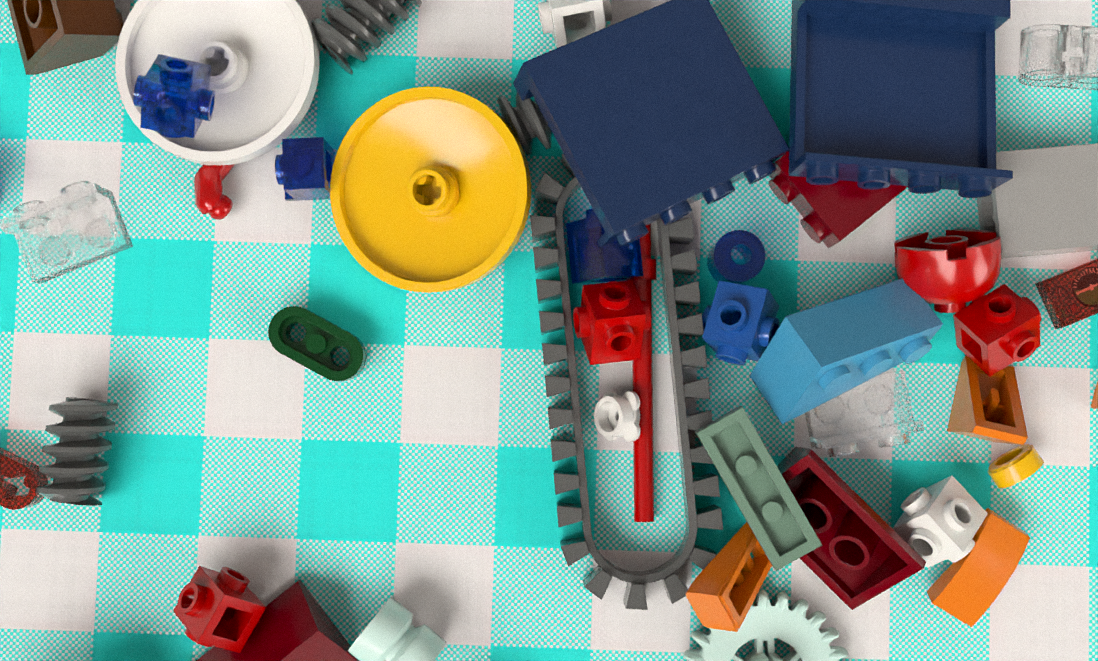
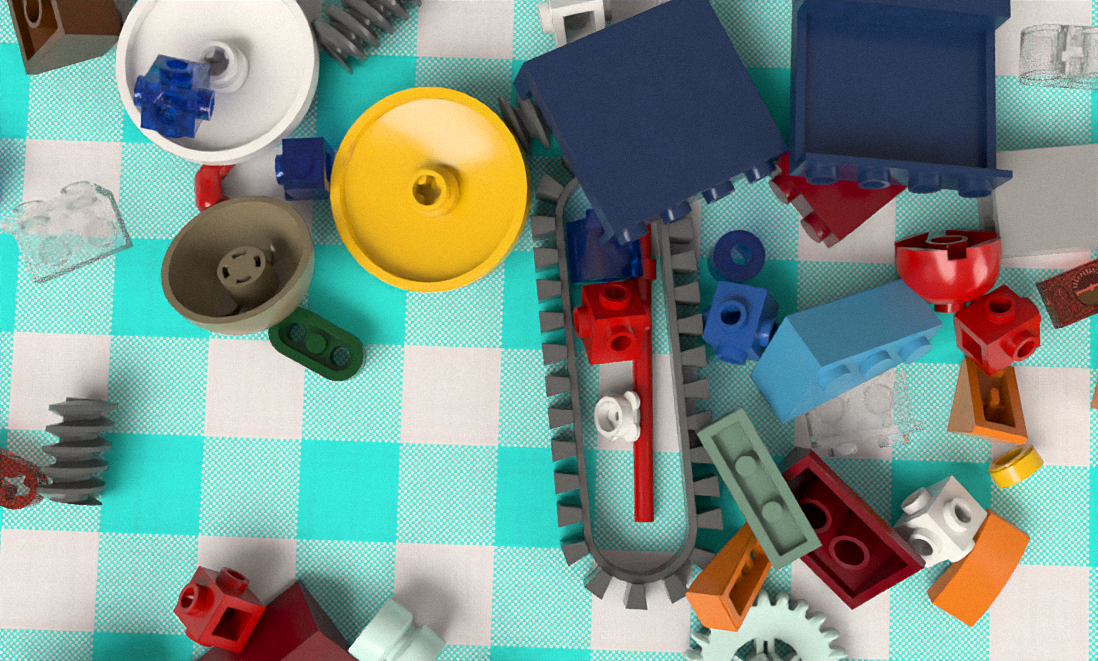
none -> dark tan piece [161,196,315,336]

